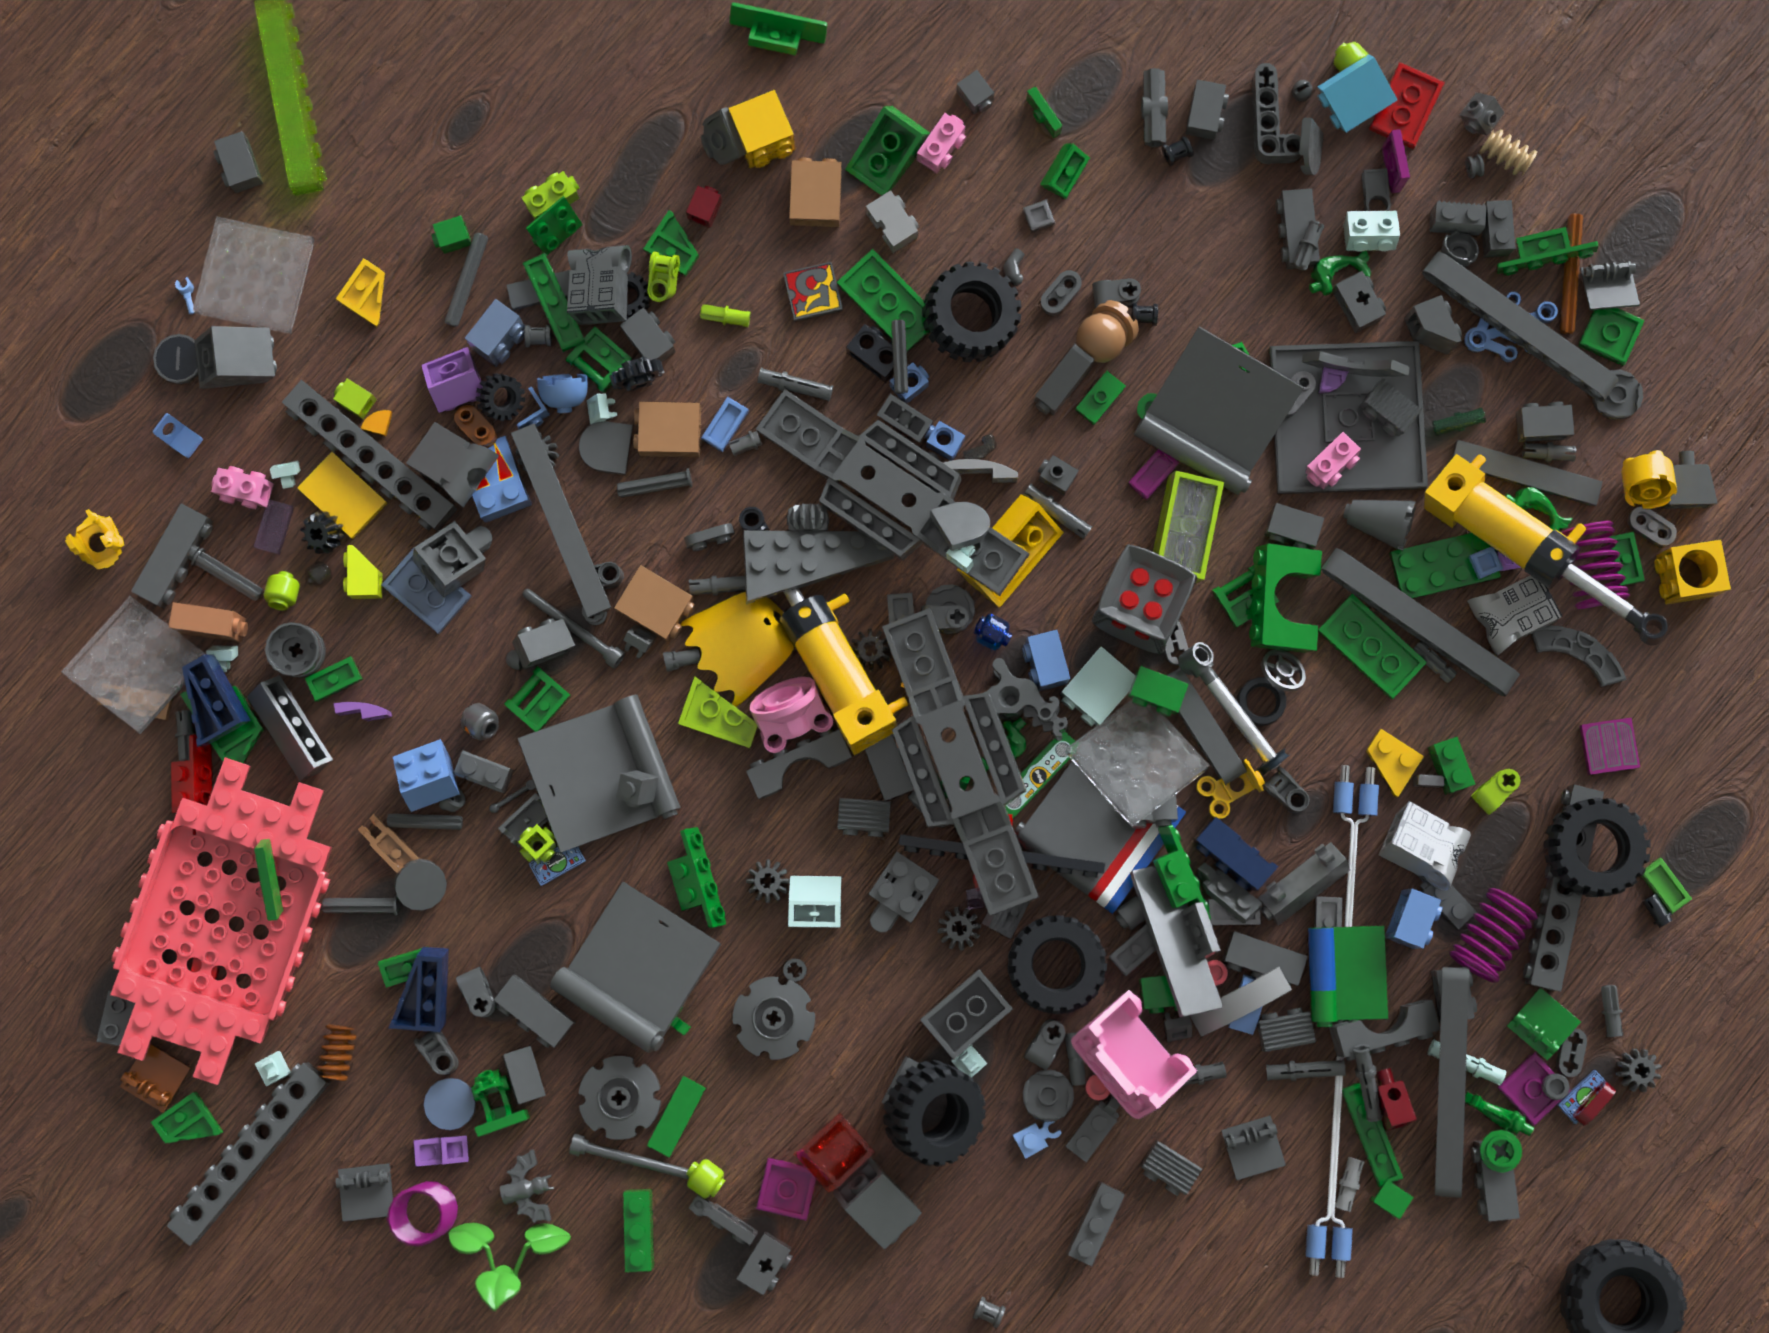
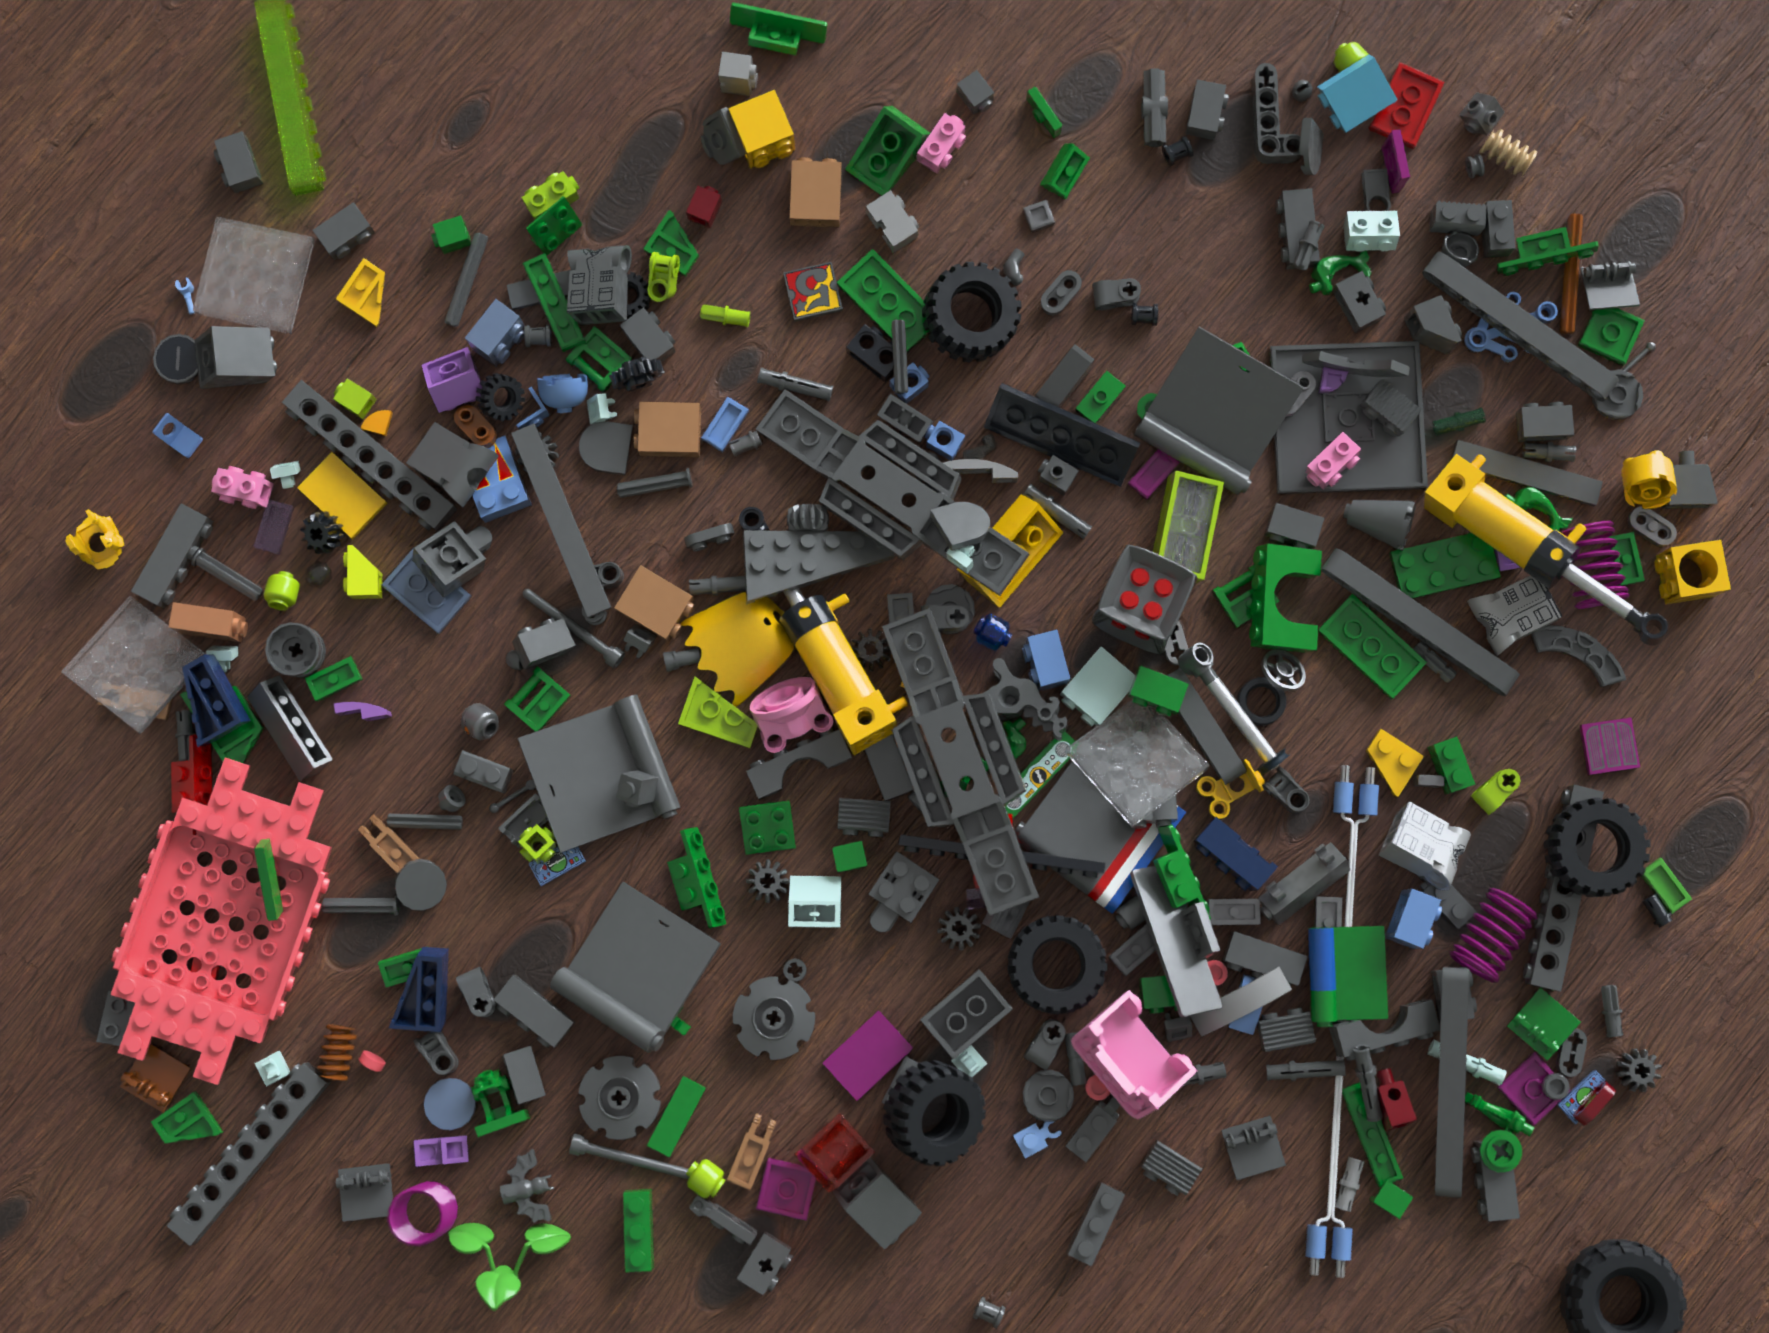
medium blue brick [393,739,459,812] -> none
medium nougat tile [1076,300,1139,363] -> none
dark grey hinge [1196,863,1262,924] -> none
medium blue tile [1468,547,1503,580] -> none
none -> dark grey brick [313,202,375,260]
none -> coral tile [359,1050,386,1072]
none -> light grey brick [718,52,758,96]
none -> medium nougat hinge [727,1113,777,1191]
none -> green hinge [739,801,796,855]
none -> magenta tile [823,1010,913,1101]
none -> green panel [832,841,868,873]
none -> black plate [984,383,1140,487]
none -> flat silver hinge [1619,342,1656,372]

